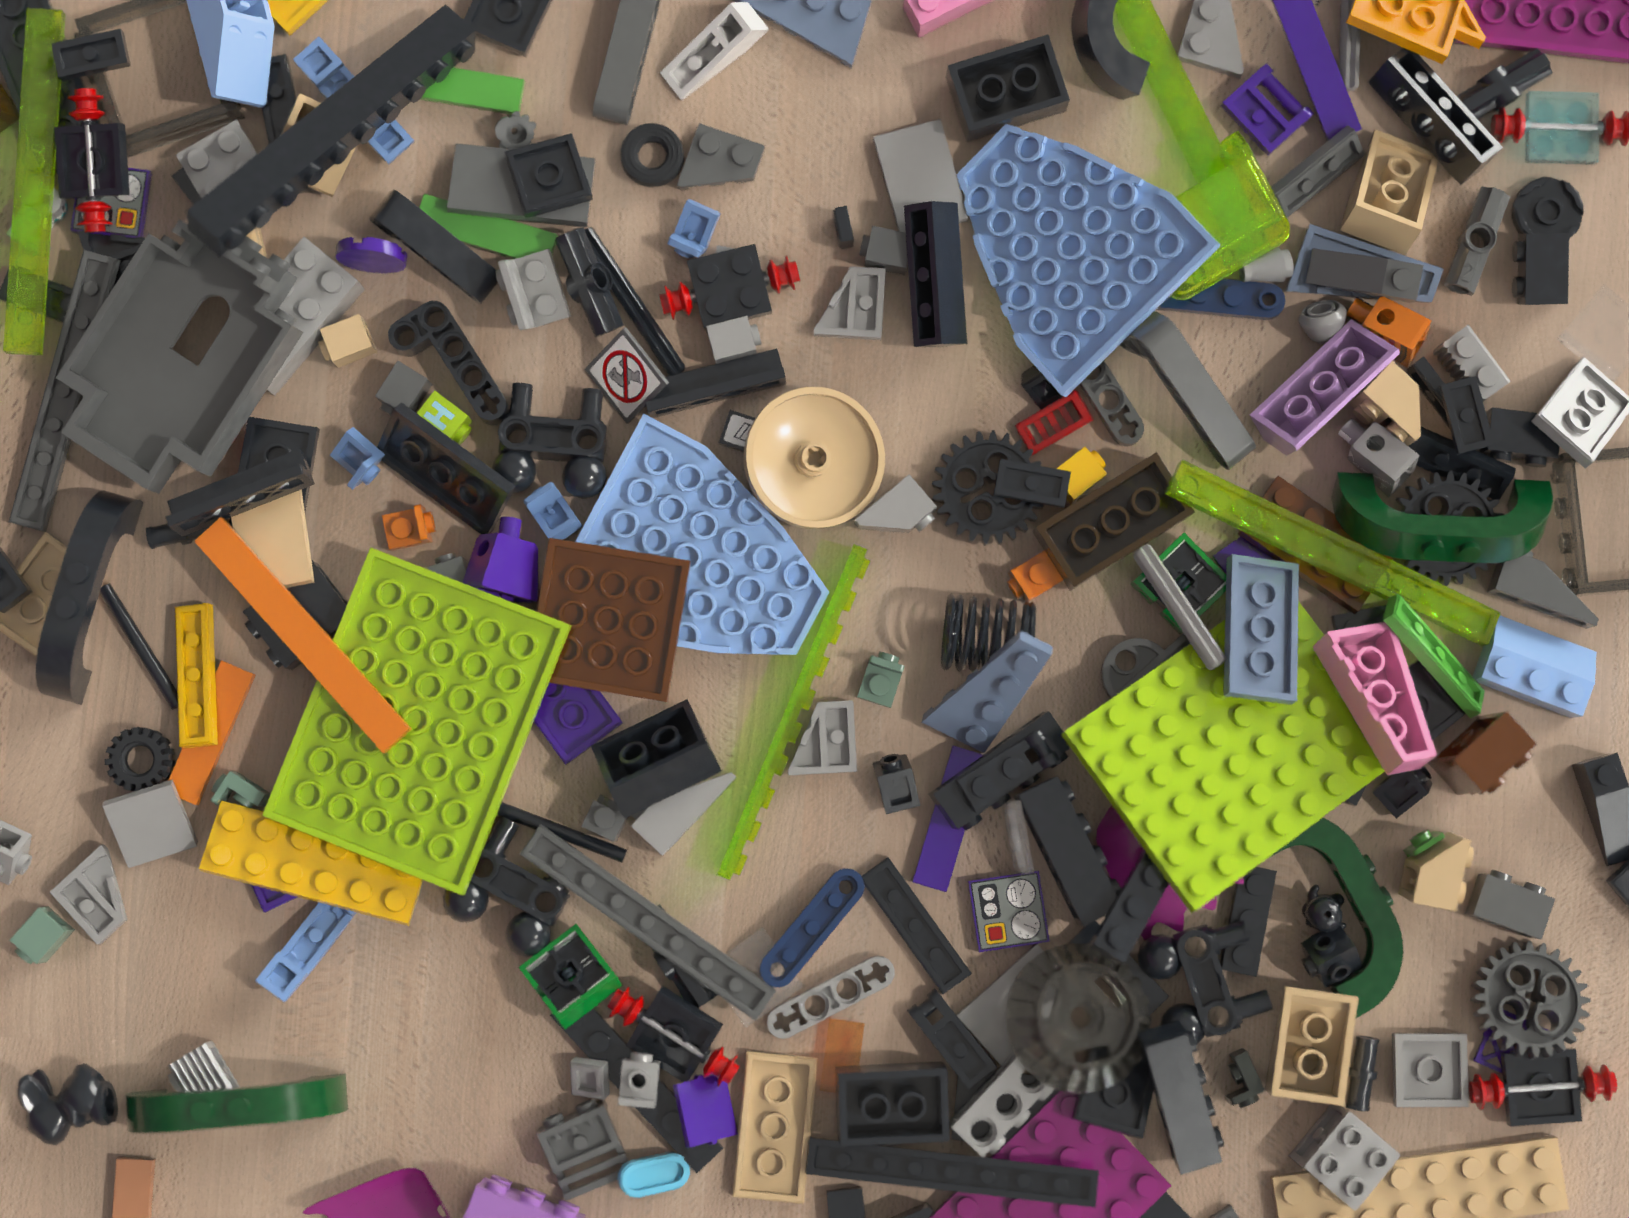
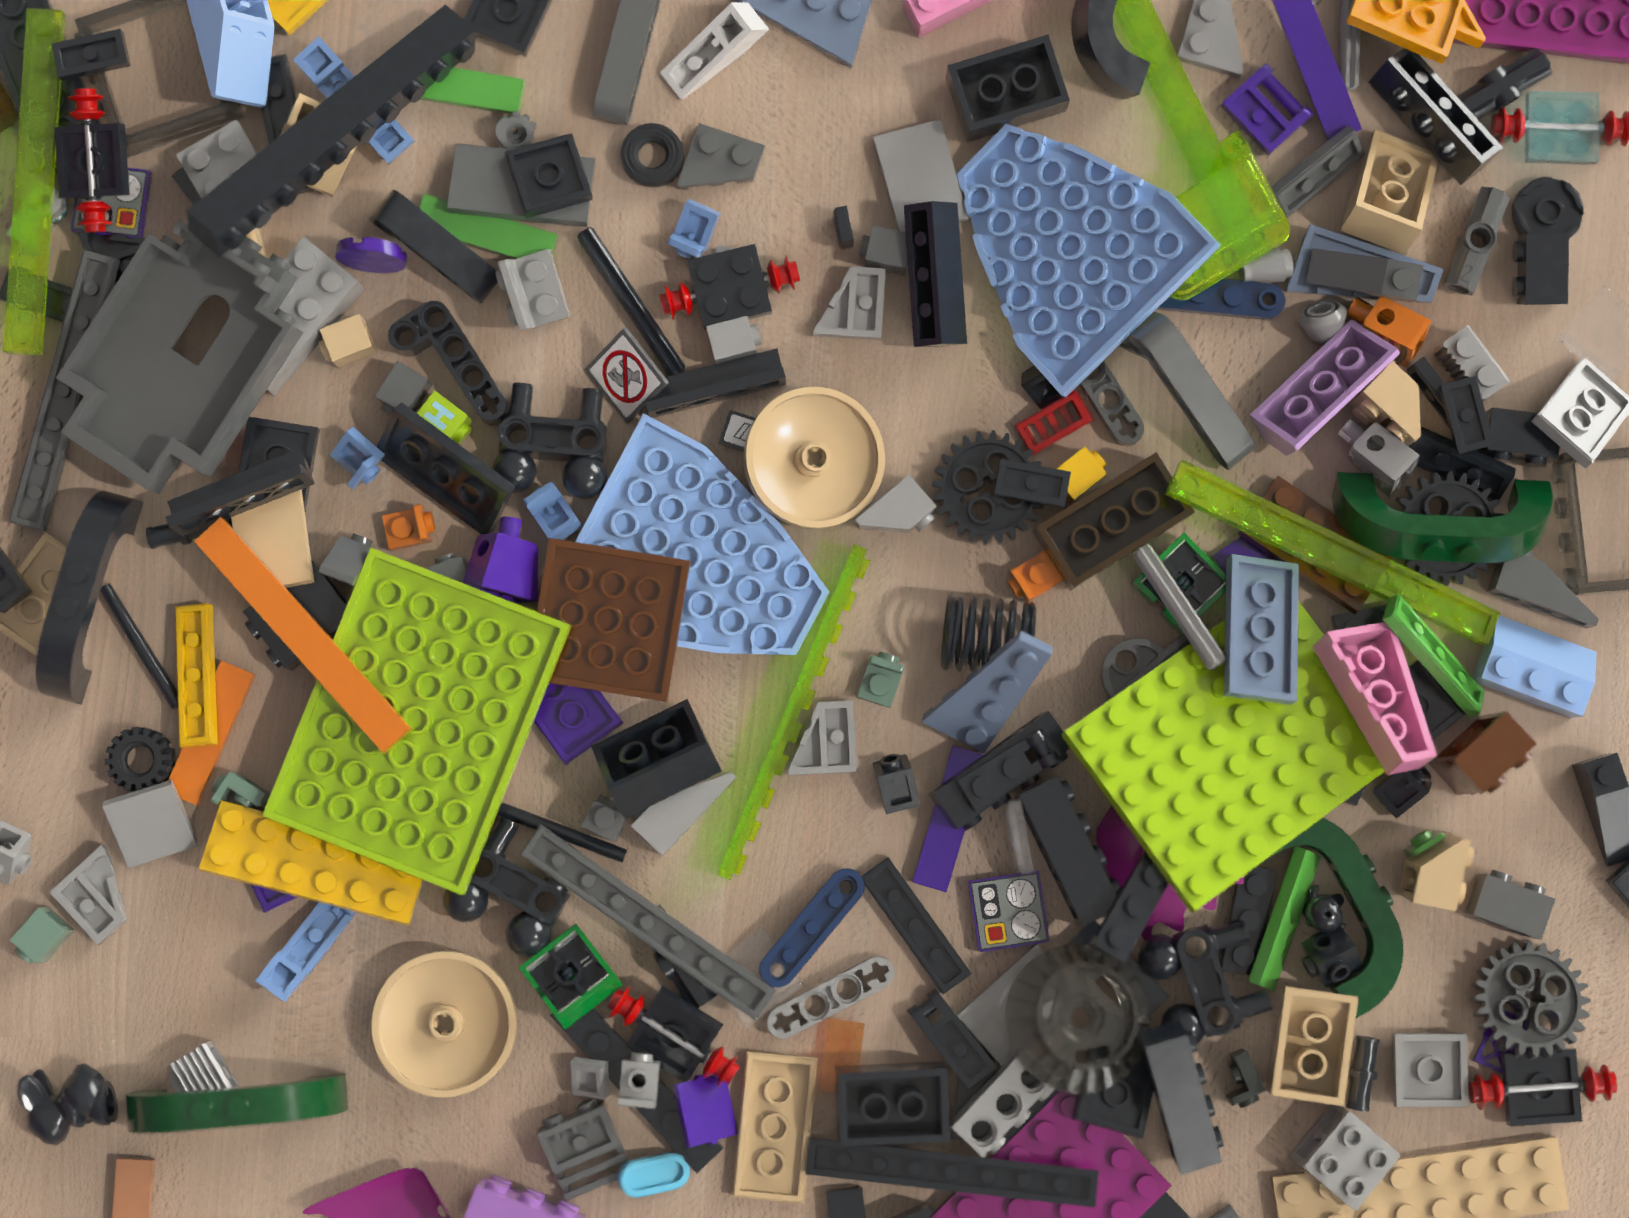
black piece [555,227,624,338] -> none
none -> dark grey slope [318,533,375,587]
none -> tan dish [371,951,518,1098]
none -> bright green tile [1248,846,1321,991]

